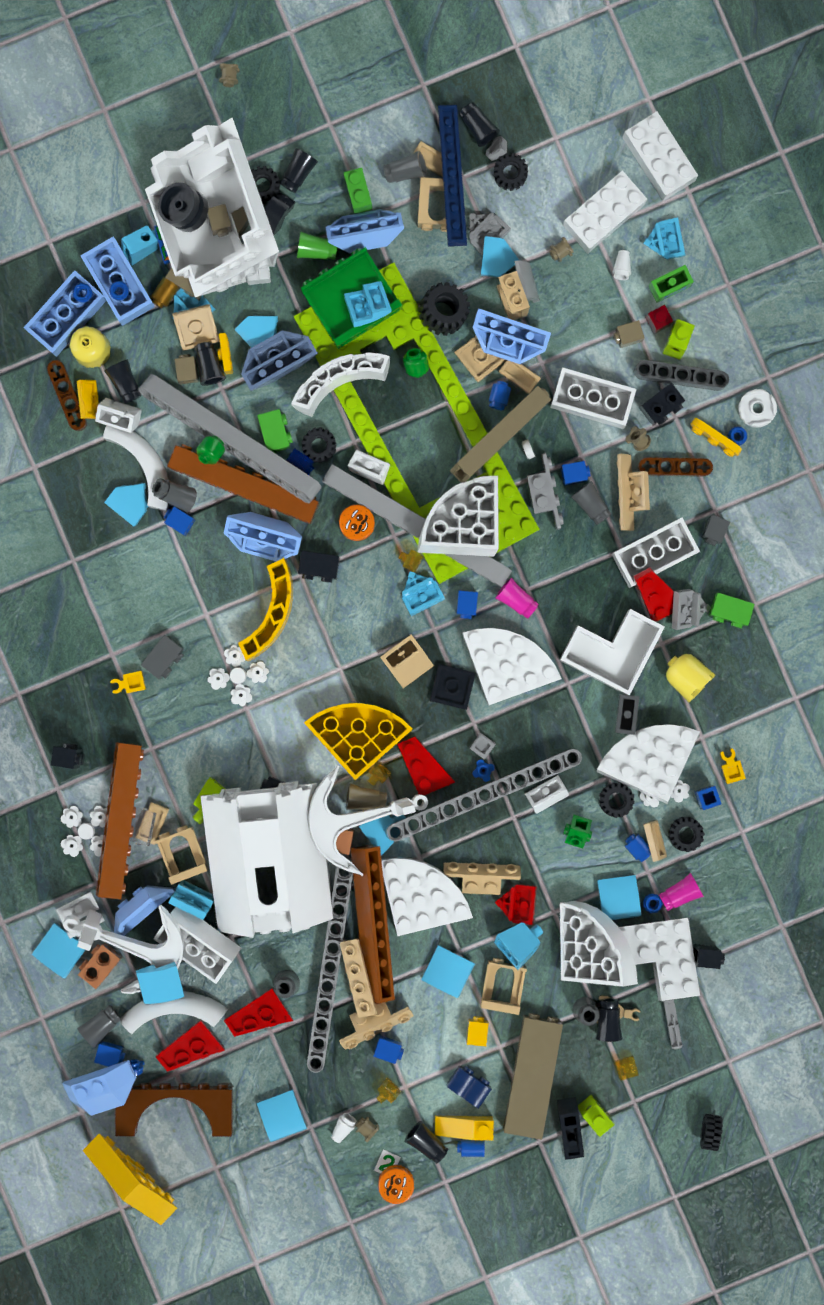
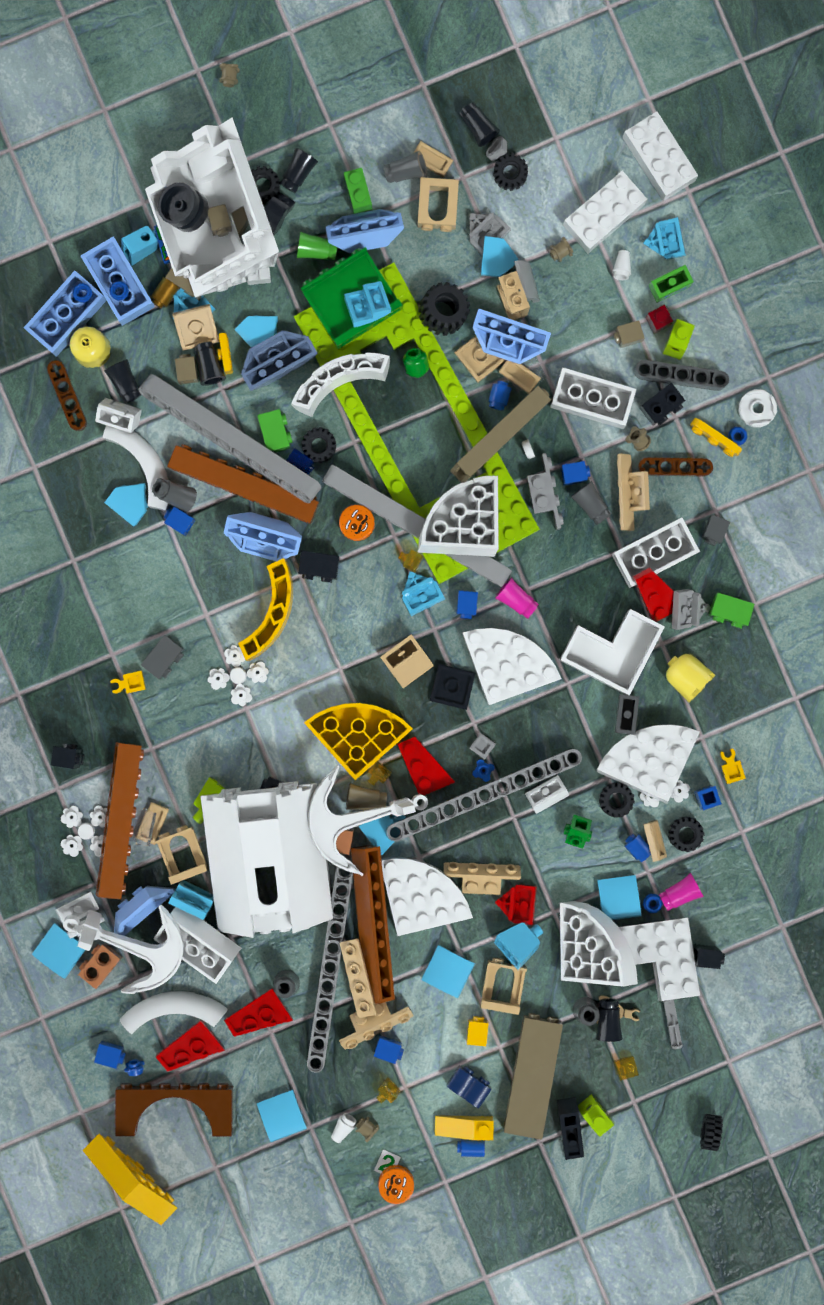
light blue wedge [62,1060,137,1116] -> none
yellow plate [77,380,99,419] -> none
dark grey plant [77,1005,121,1048] -> none
medium azure slope [136,962,184,1004] -> none
green head [196,436,225,465] -> none
white slope [347,450,390,485] -> none
black plant [404,1121,448,1164] -> none
dark blue tile [438,105,467,247] -> none

